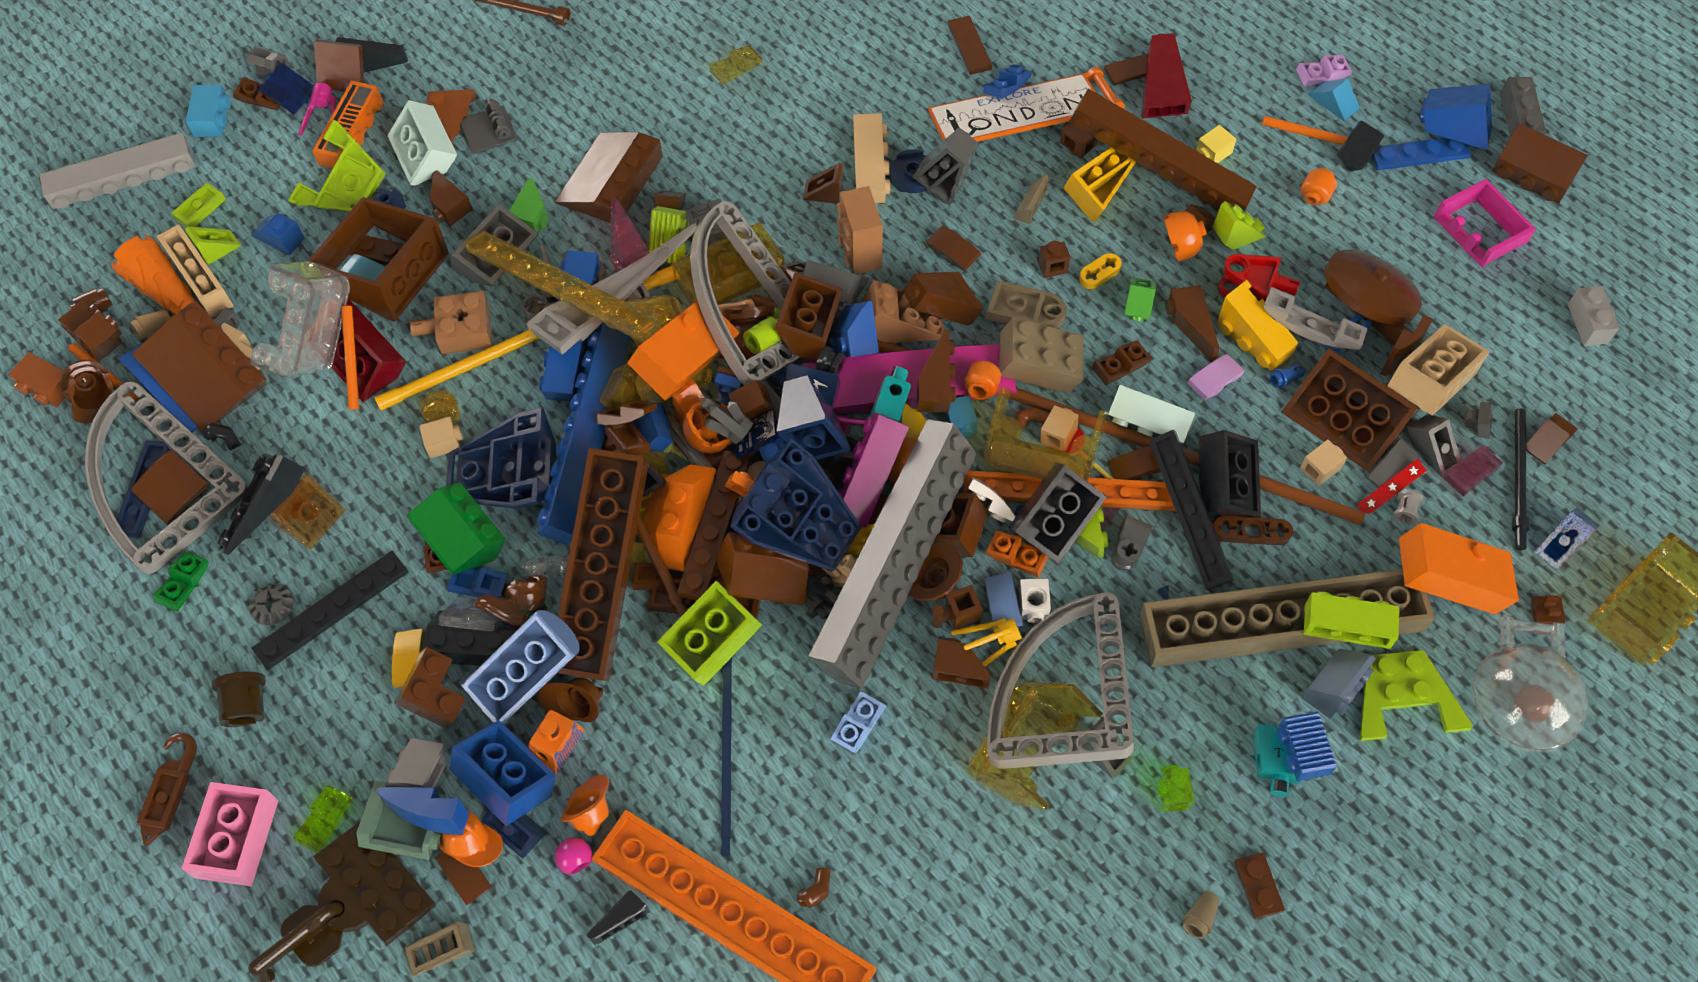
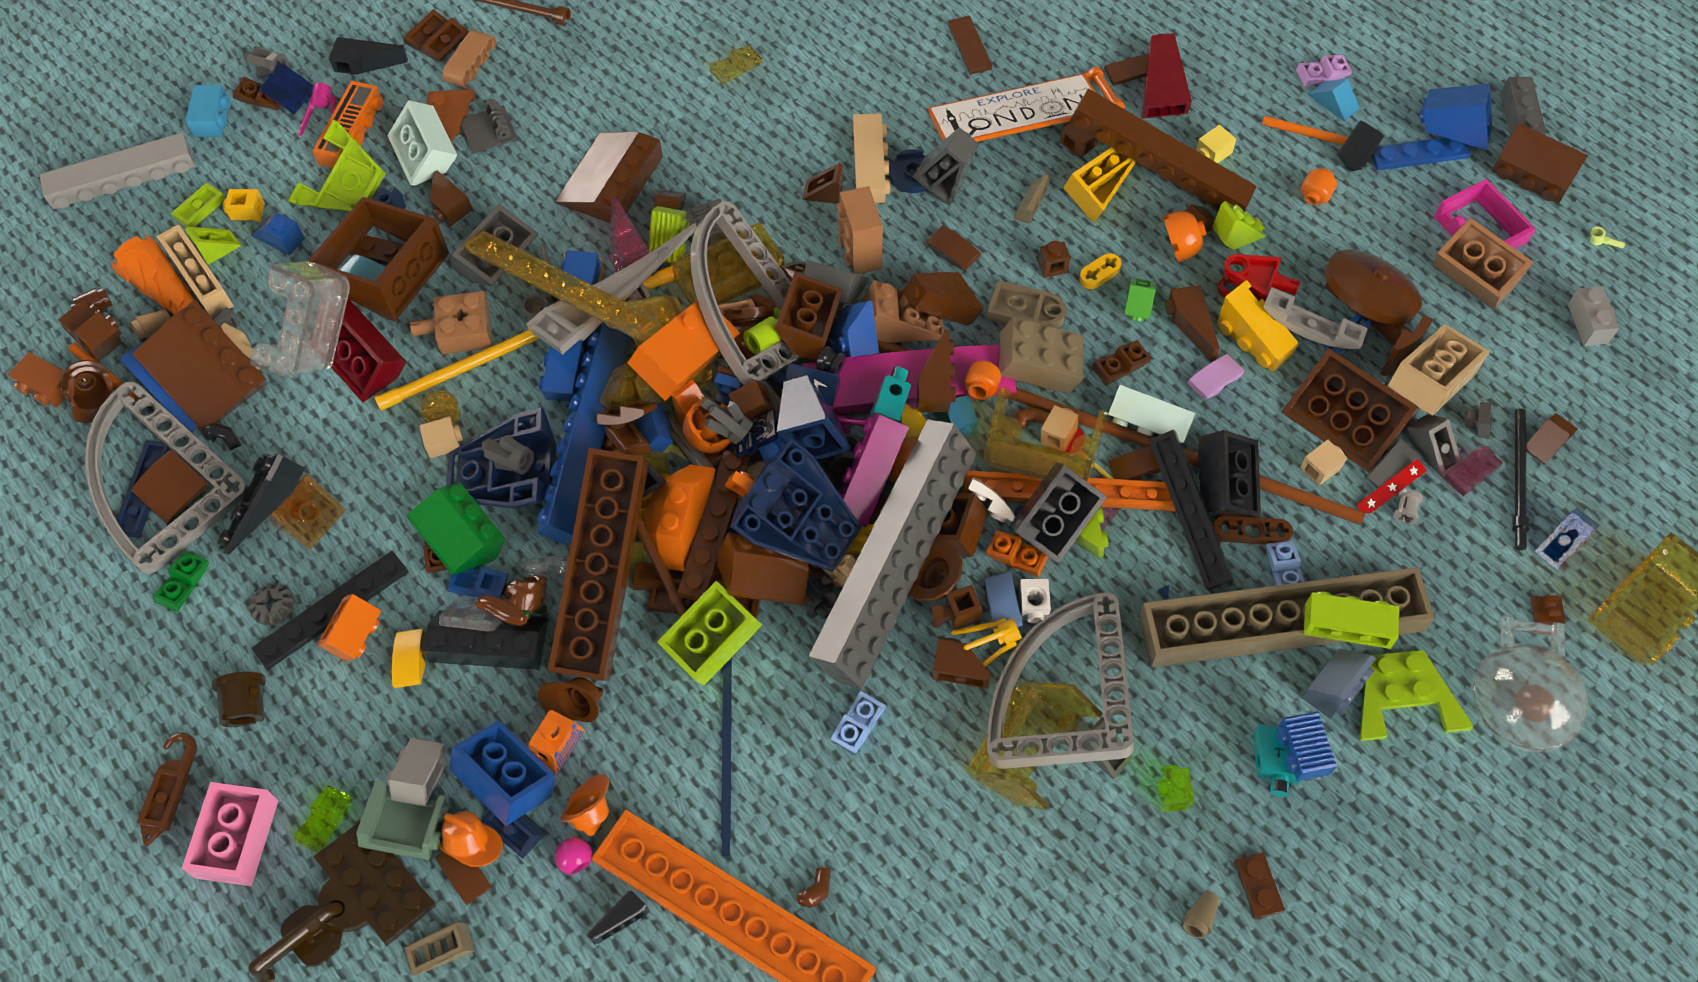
reddish brown tile [314,40,364,91] -> none
orange bar [341,306,359,410] -> none
blue slope [377,787,469,835] -> none
reddish brown brick [394,647,466,728] -> none
medium blue brick [461,610,579,724] -> none
bright green slope [509,178,549,233] -> none
blue slope [983,64,1032,99] -> none
dark grey piece [1111,515,1152,570] -> none
blue pin [1270,362,1305,388] -> none
orange brick [1399,523,1519,615] -> none
none -> yellow brick [223,189,265,222]
none -> orange brick [317,594,382,661]
none -> reddish brown slope [403,9,469,62]
none -> medium nougat beam [442,30,496,89]
none -> dark grey rock [482,435,534,475]
none -> light blue slope [1266,541,1305,586]
none -> medium nougat slope [1433,218,1533,310]
none -> yellowish green hand [1589,227,1625,248]

